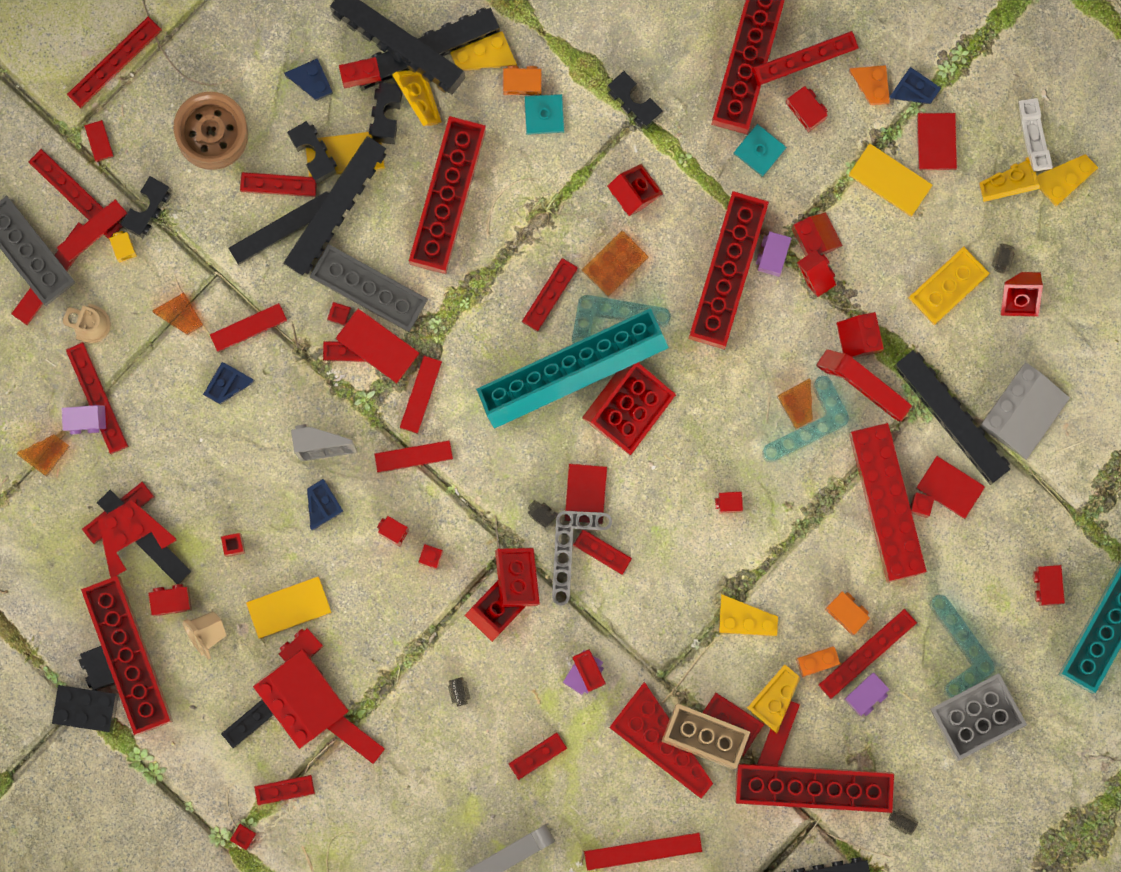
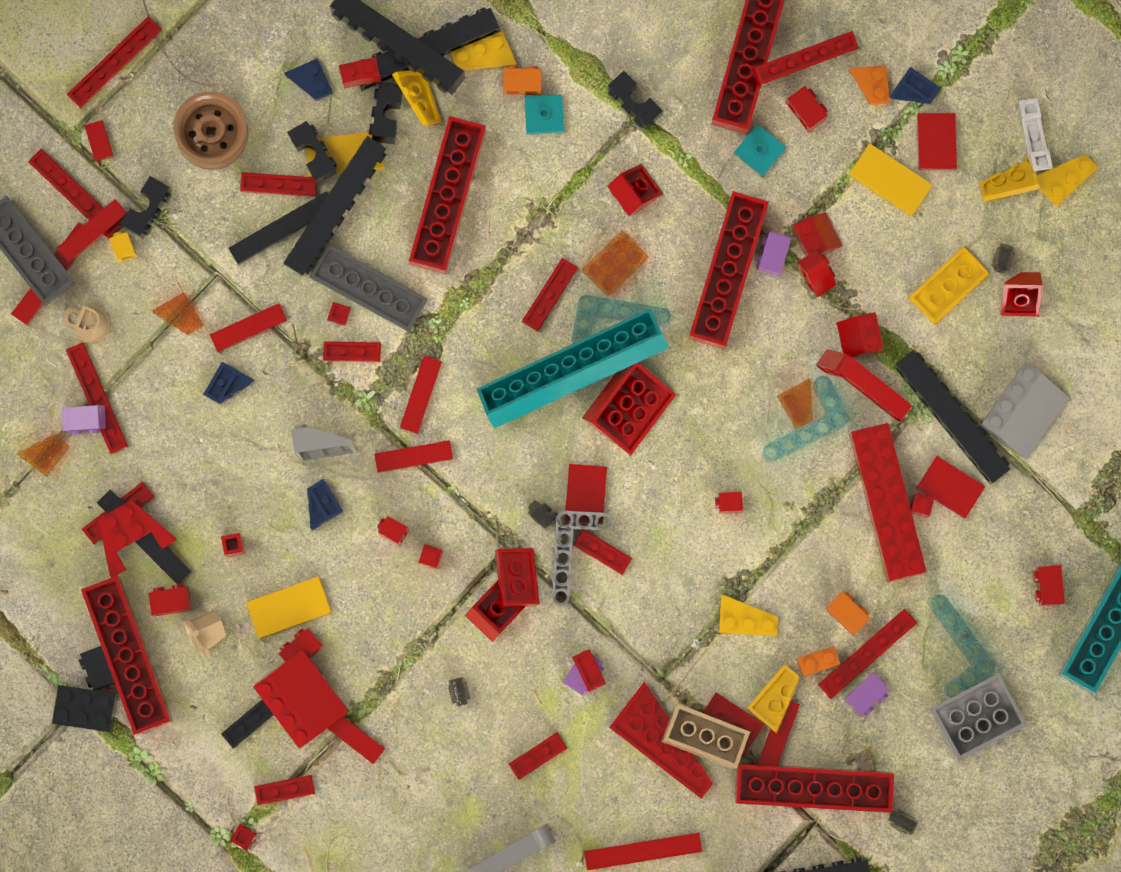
red tile [335,308,420,384] -> none

